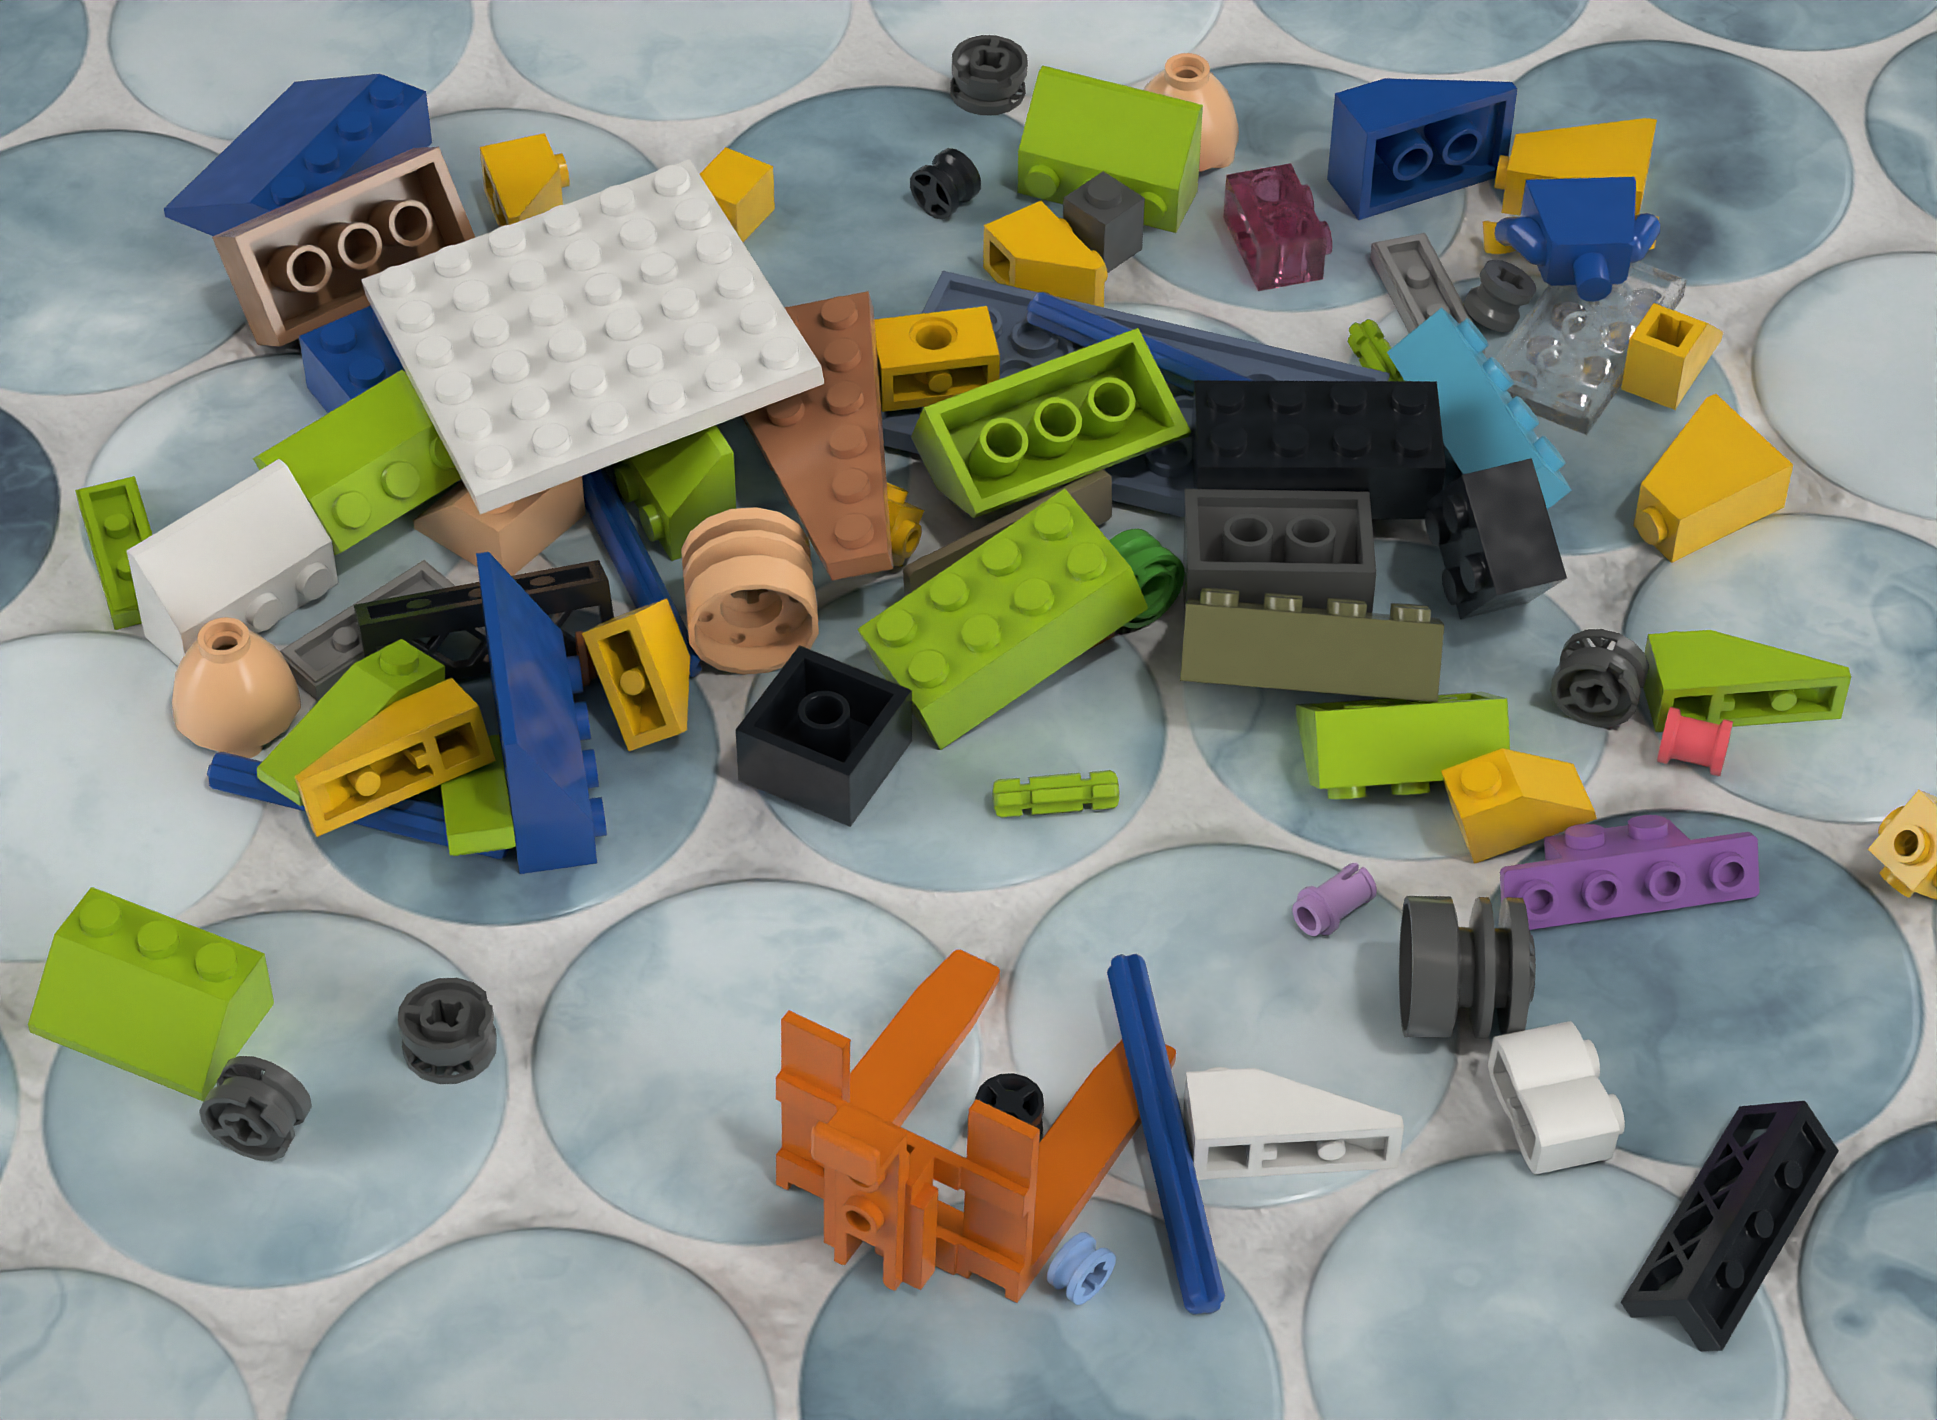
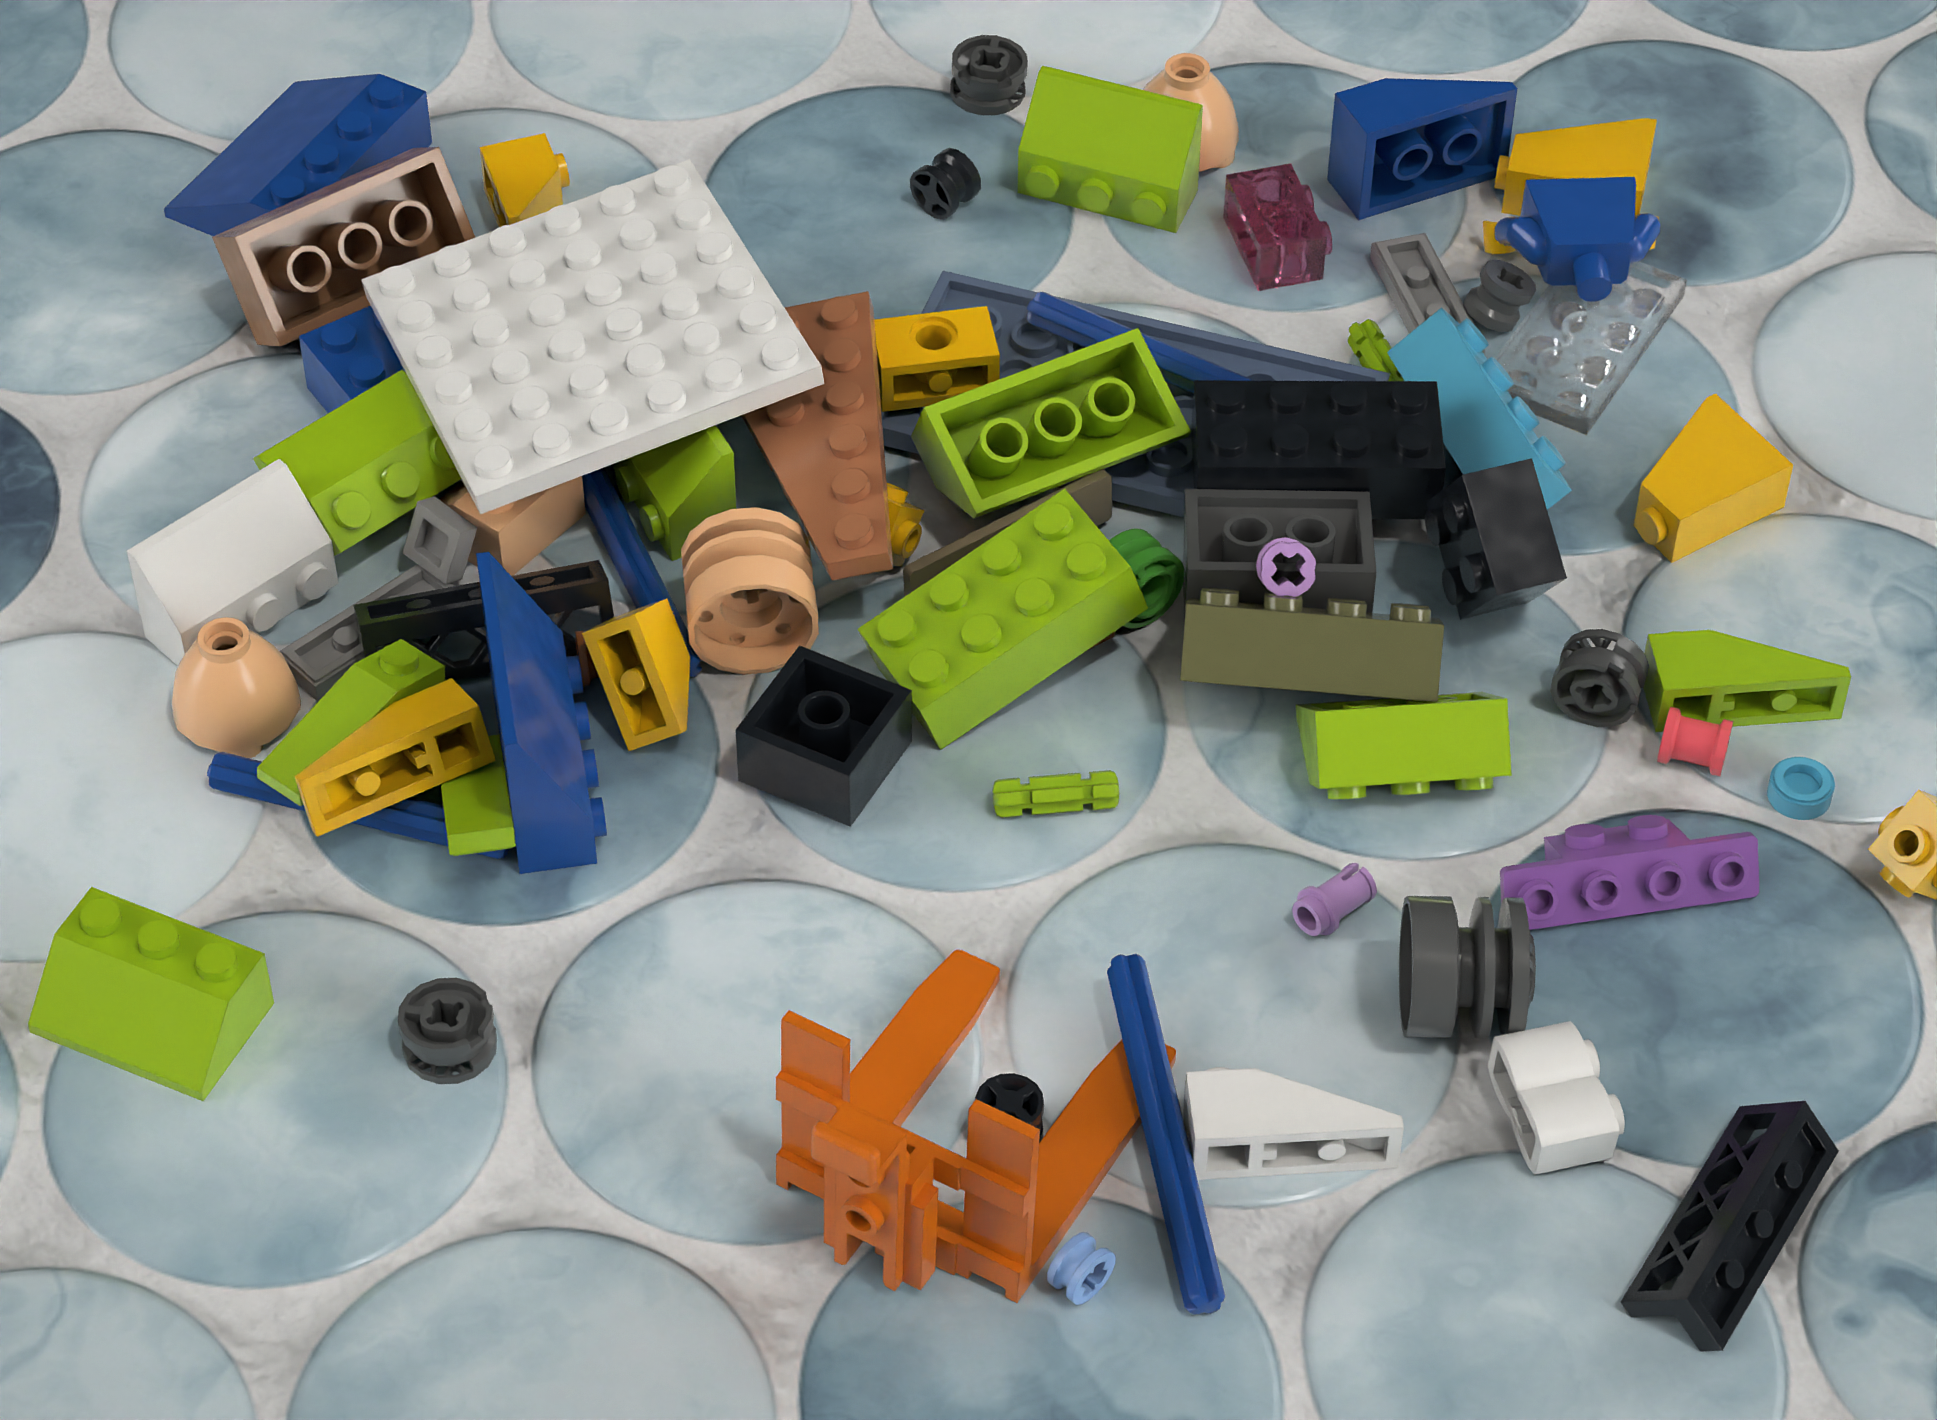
lime tile [75,476,153,630] -> none
dark grey wheel [199,1056,312,1161] -> none
yellow brick [700,147,775,242] -> none
yellow slope [983,201,1108,307] -> none
dark grey brick [1063,171,1145,273] -> none
yellow slope [1441,748,1597,864] -> none
yellow slope [1621,303,1723,410] -> none
none -> light grey plate [403,496,477,585]
none -> lavender bush [1256,537,1316,597]
none -> medium azure tile [1767,757,1835,820]

